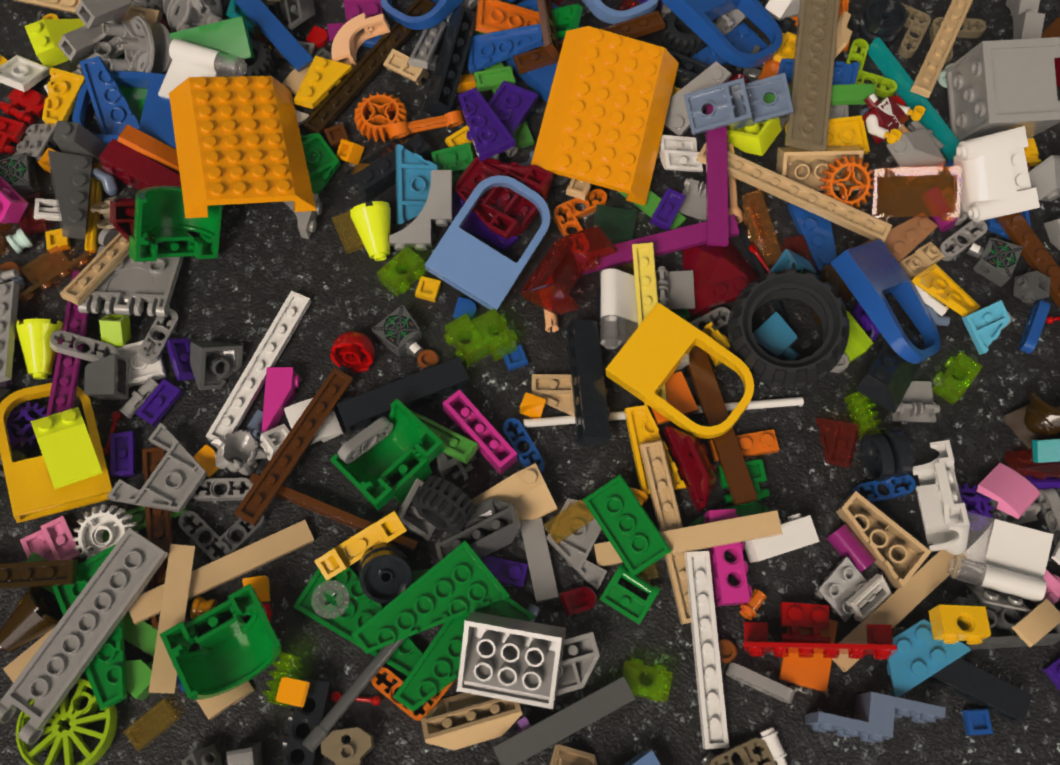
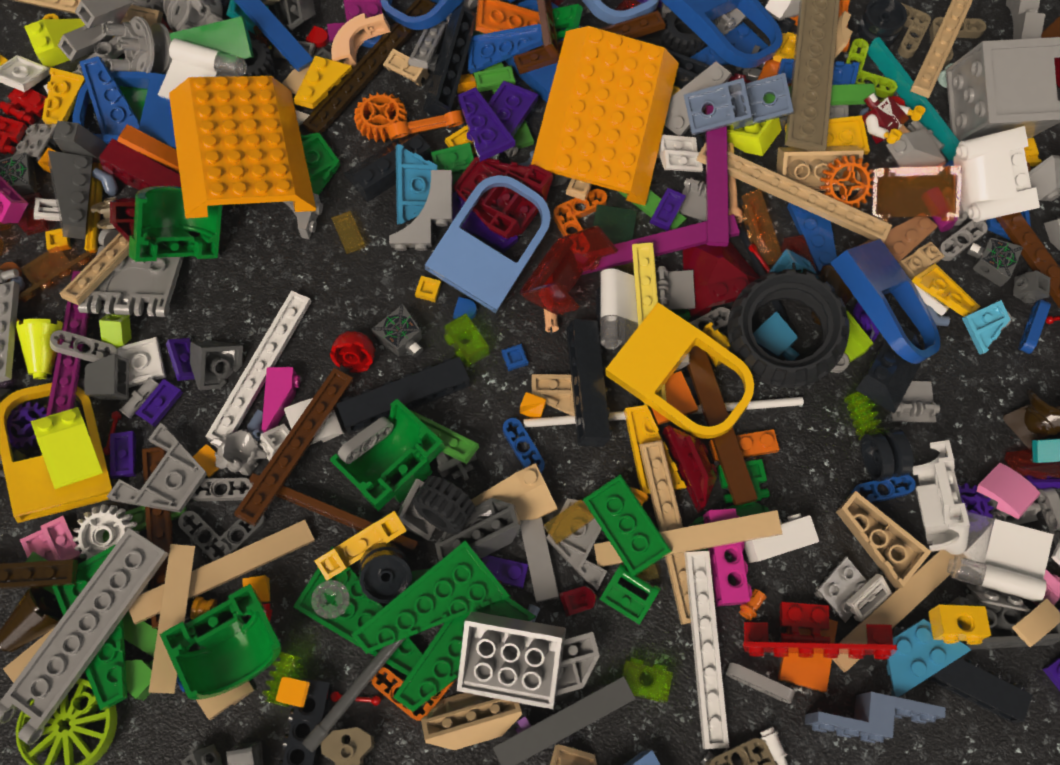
light aqua wheel [5,228,33,254] -> none
clear yellow tile [124,698,180,751] -> none
light grey beam [139,309,178,364] -> none
reddish brown tile [324,123,349,149] -> none
light orange slope [336,139,364,165] -> none
neon yellow cone [350,201,391,261] -> none
clear neon green brick [377,246,426,297] -> none
dark orange tile [417,349,439,370] -> none
dark pink brick [442,389,517,475] -> none
clear neon green brick [472,308,518,362] -> none
dark orange tile [718,639,737,664] -> none
clear red wing [816,417,860,469] -> none
magenta brick [827,524,876,573] -> none
clear neon green brick [932,352,983,405] -> none
blue tile [961,709,993,736] -> none

